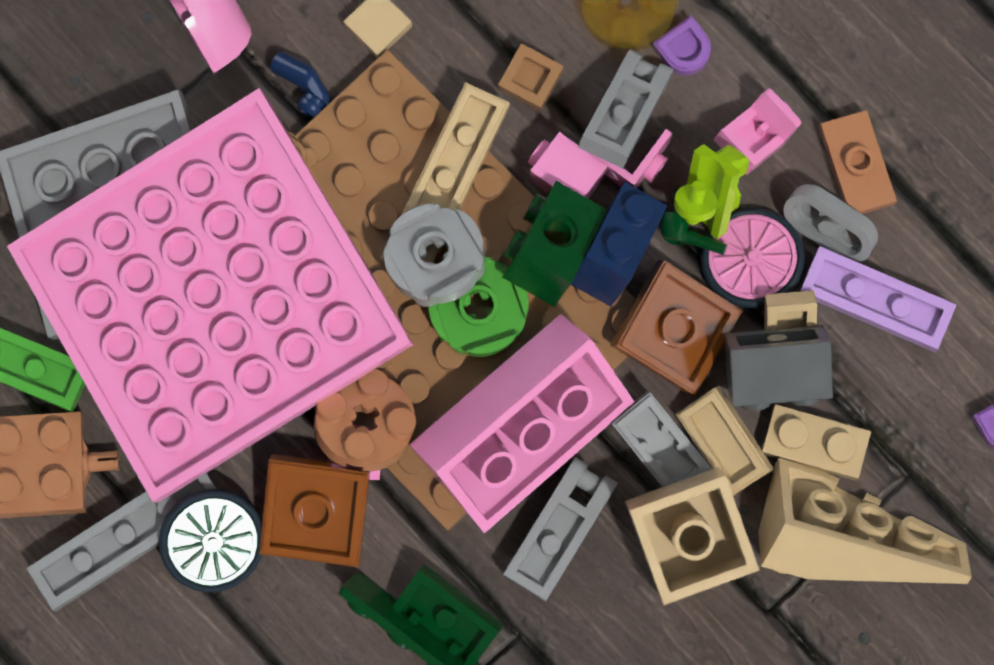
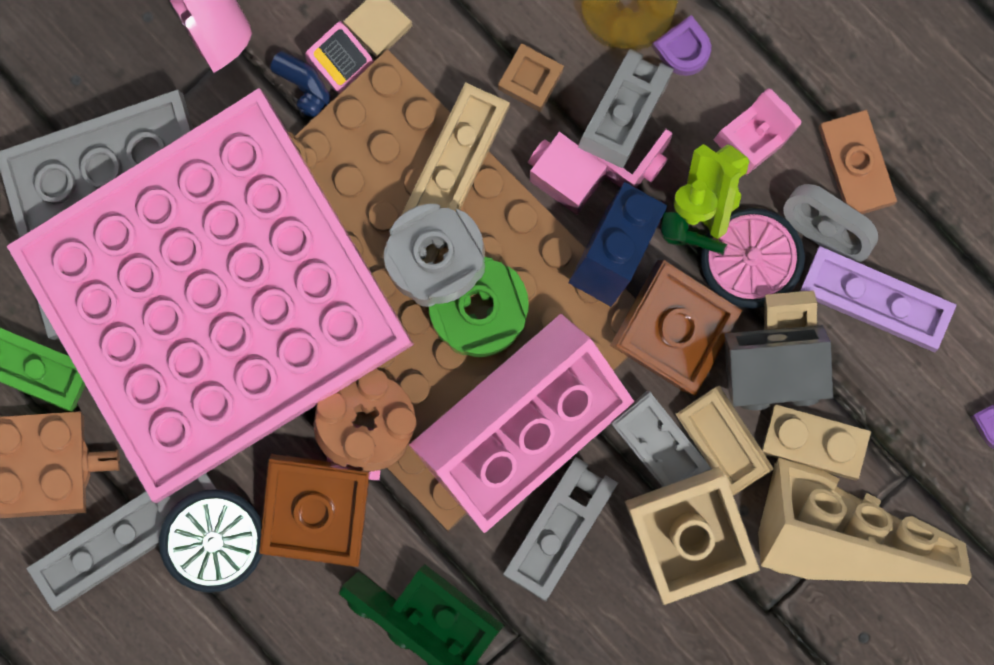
dark green brick [502,181,608,307] -> none
none -> slope [305,21,375,94]

